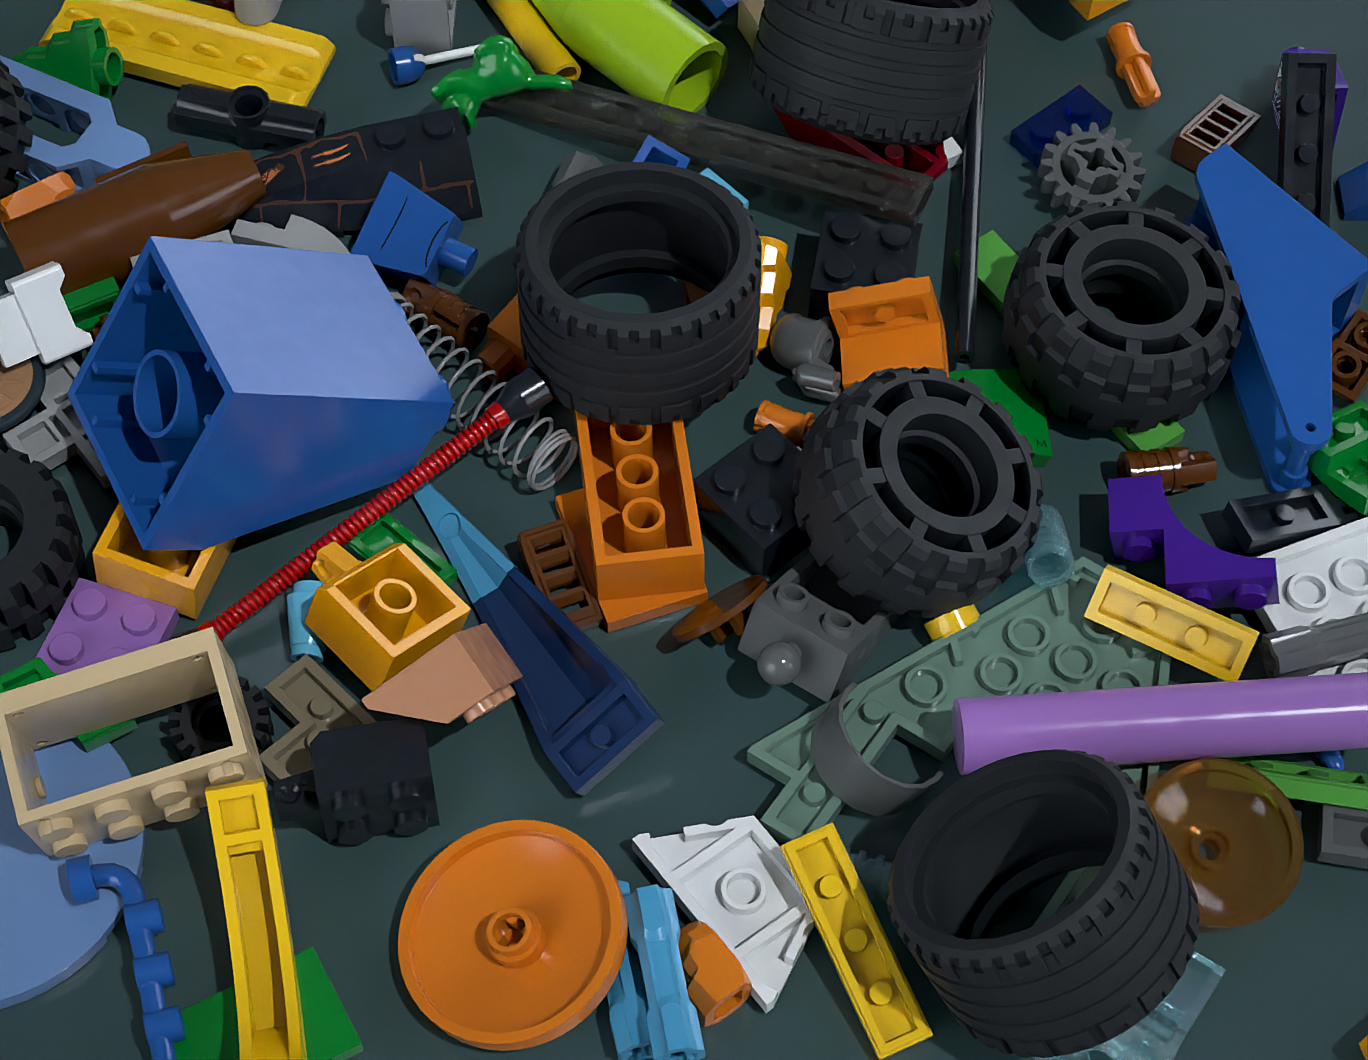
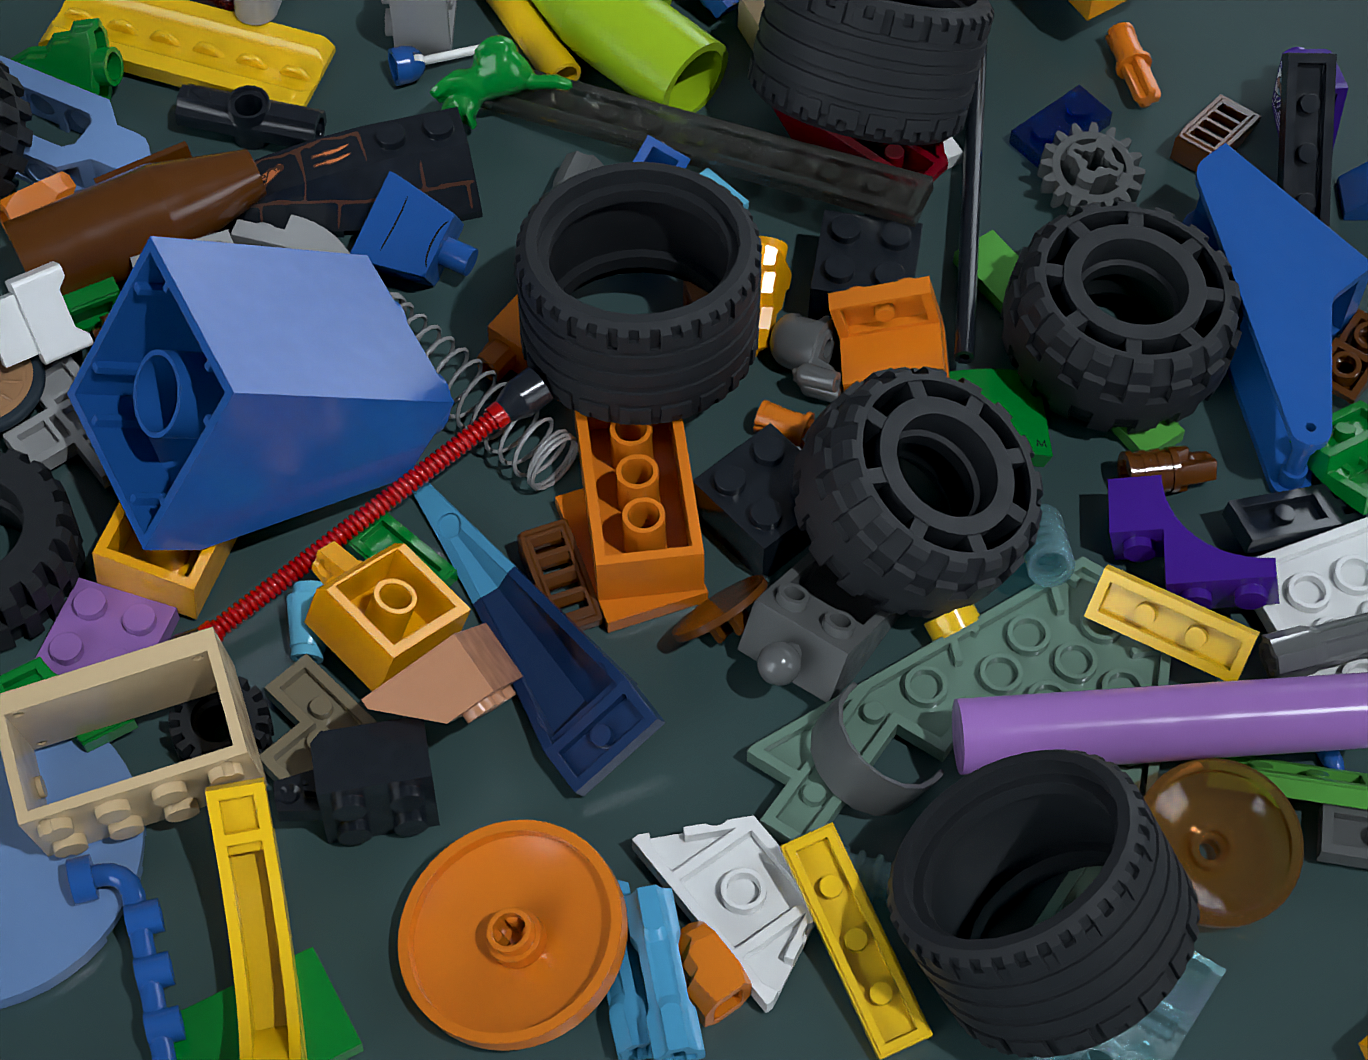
reddish brown hinge [398,279,490,352] -> none

